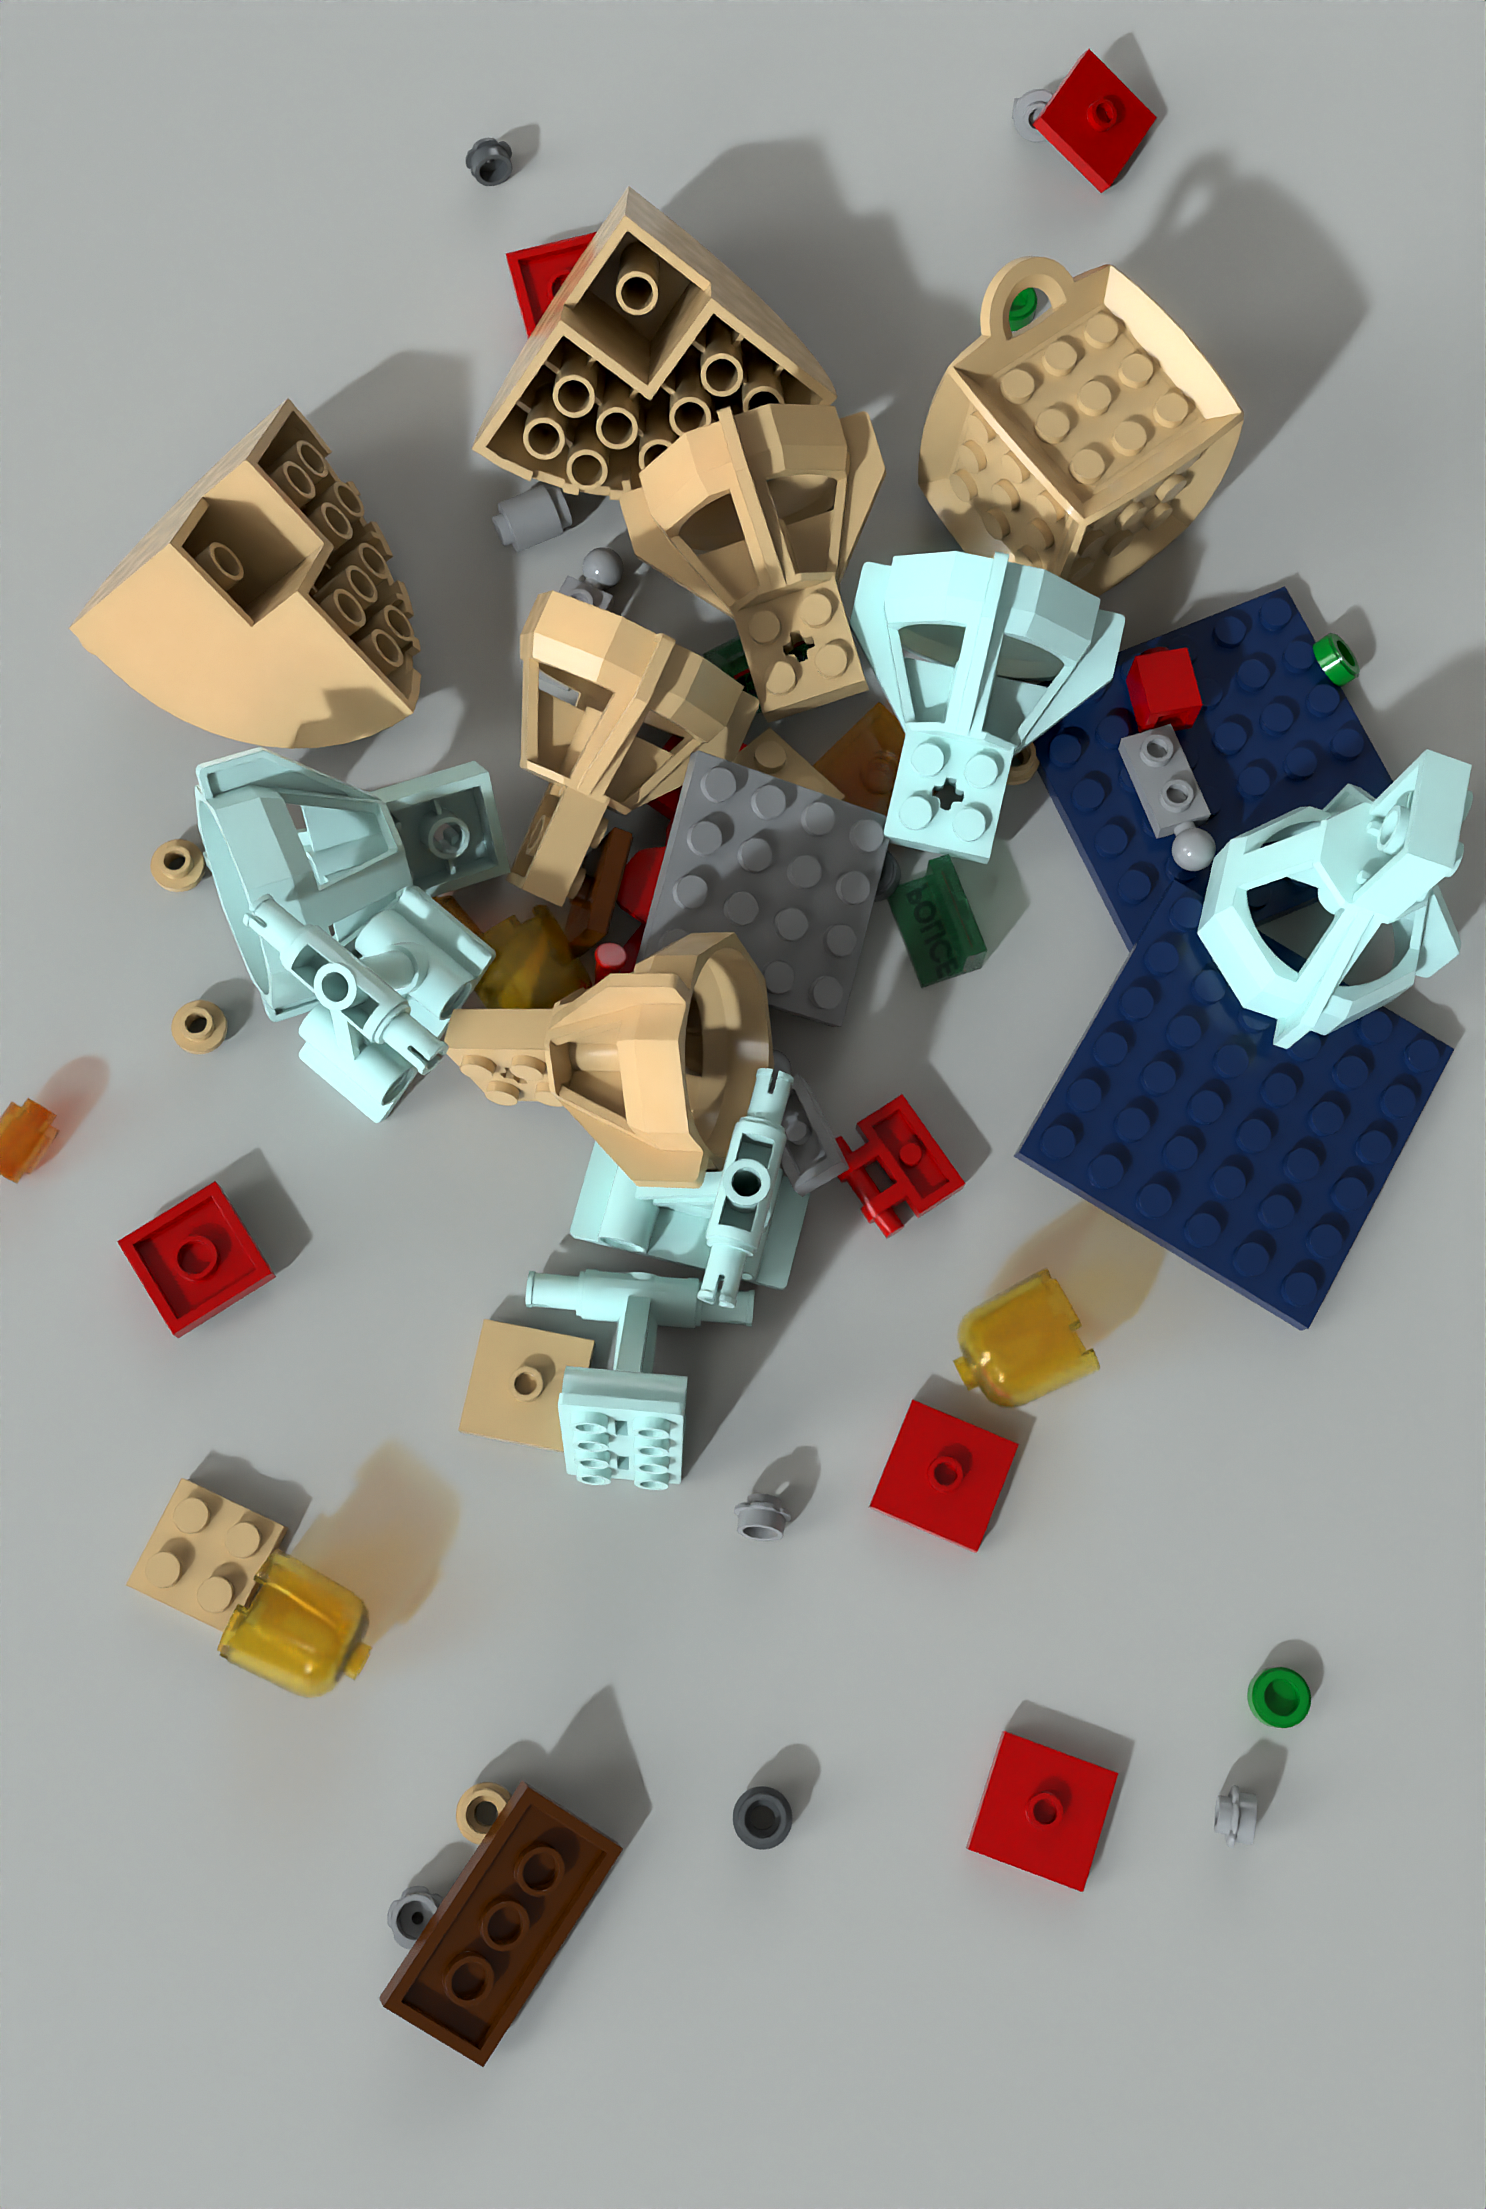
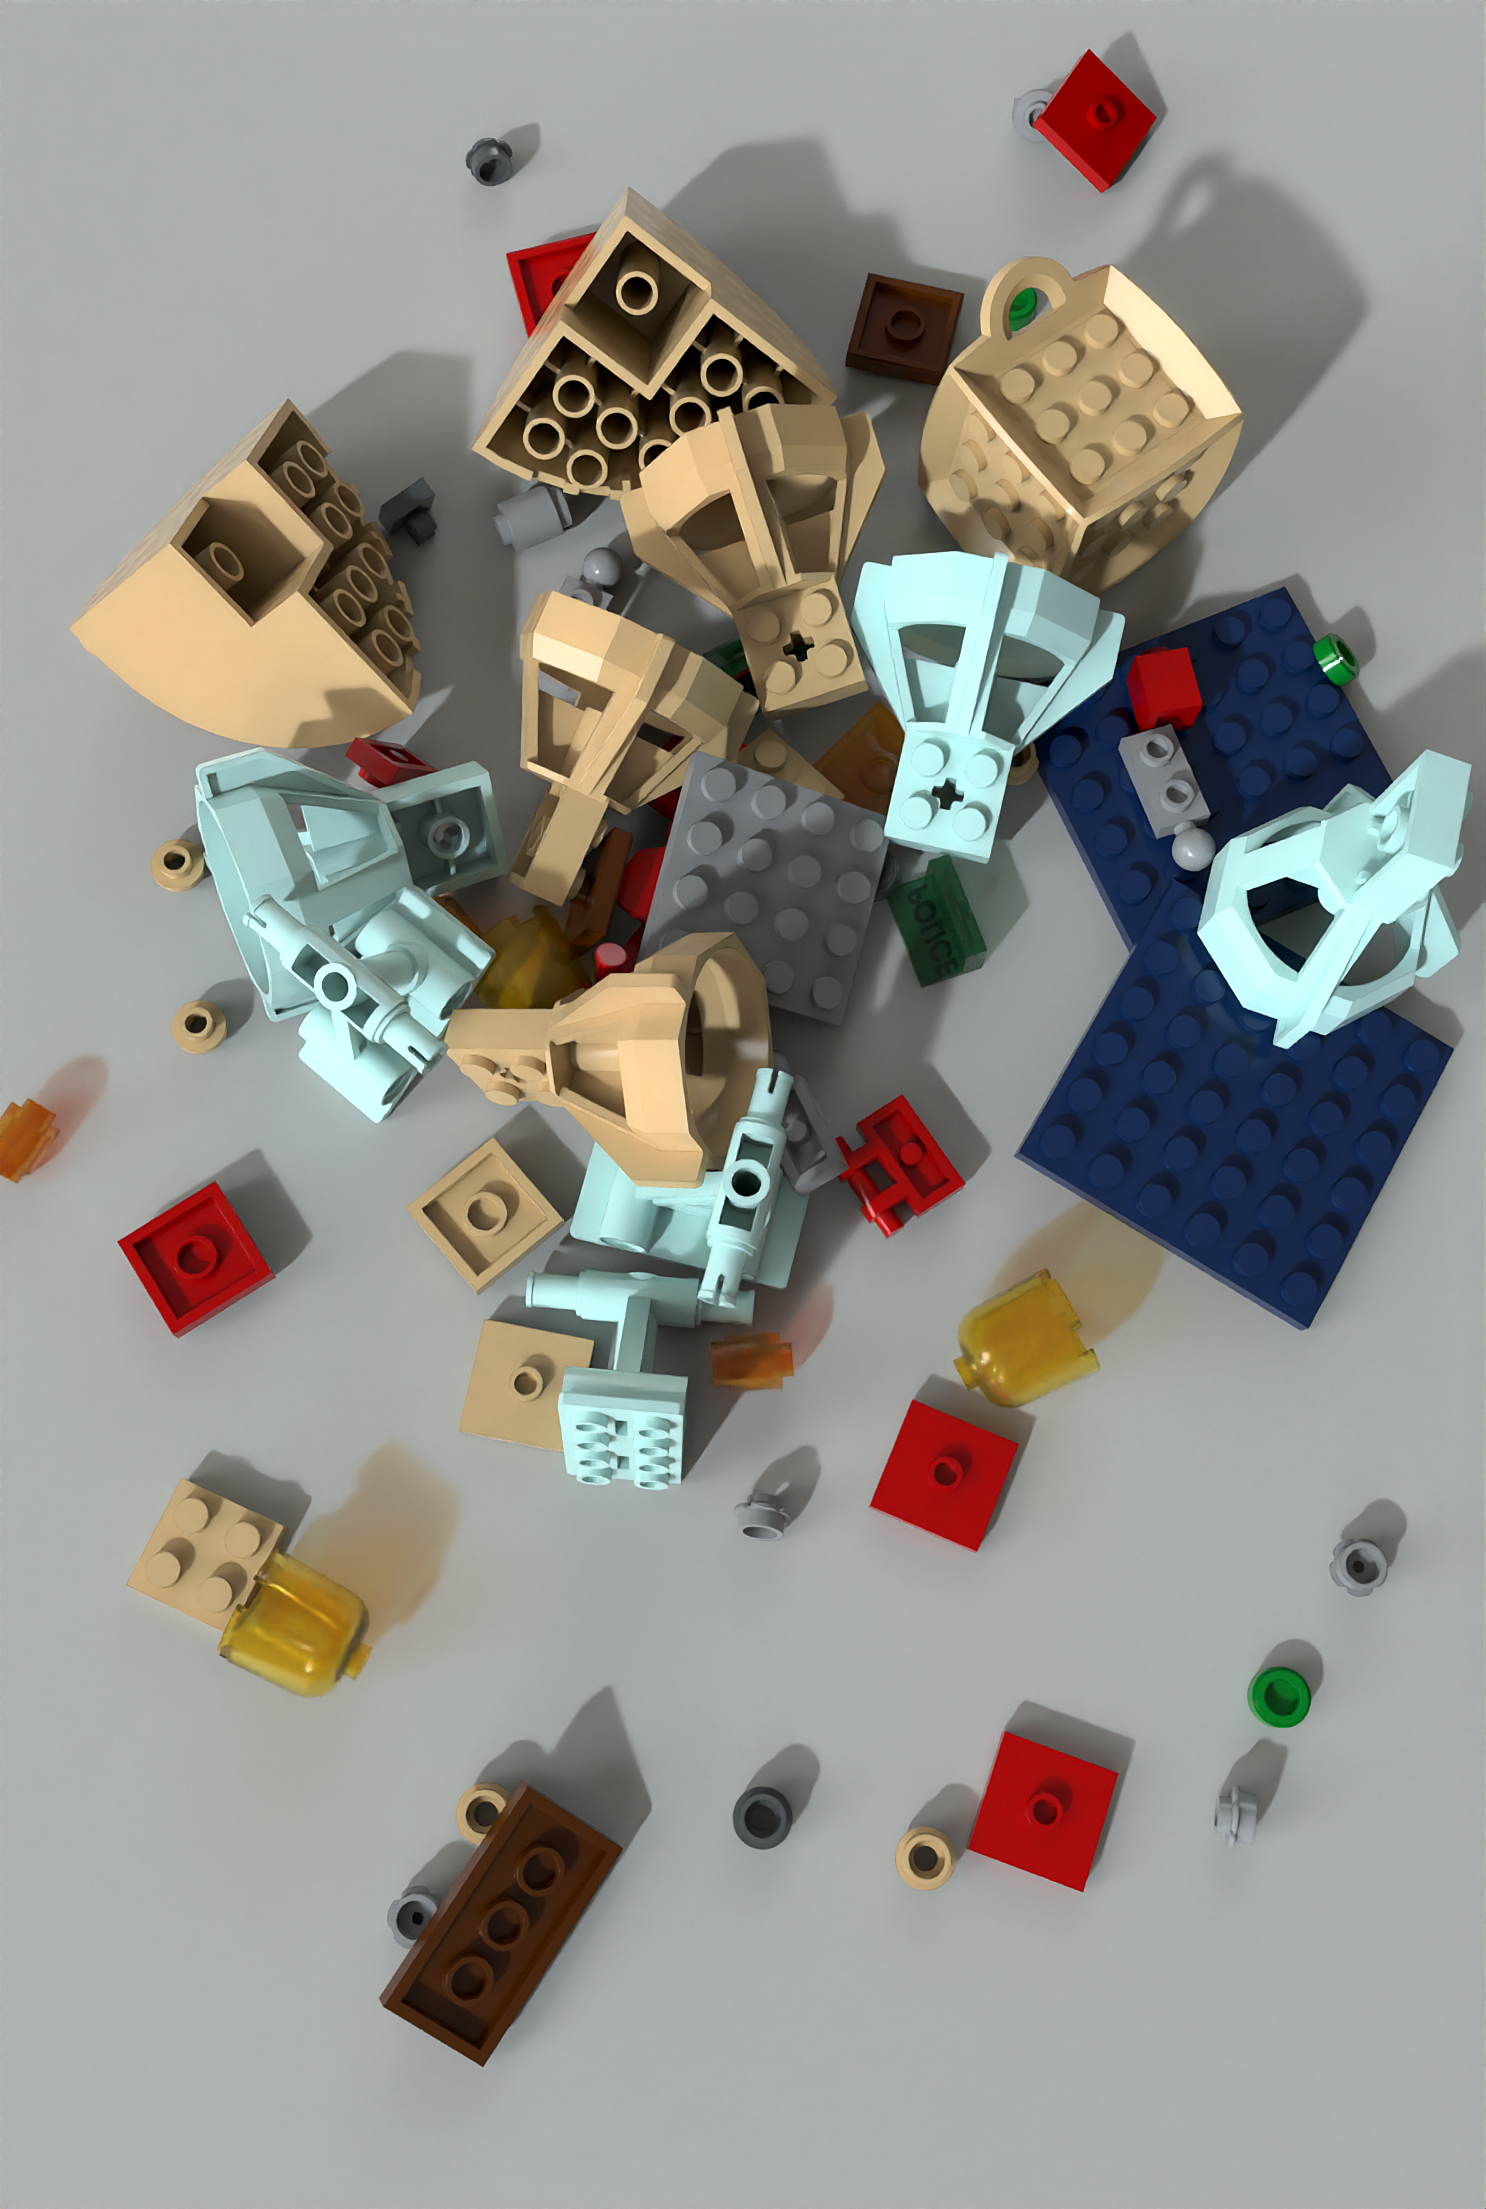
none -> red plate [345,737,438,789]
none -> dark grey tile [378,477,437,546]
none -> tan plate [406,1137,565,1296]
none -> clear orange brick [711,1332,794,1393]
none -> reddish brown plate [845,273,965,386]
none -> tan plate [895,1826,956,1891]
none -> light grey plate [1329,1539,1388,1597]

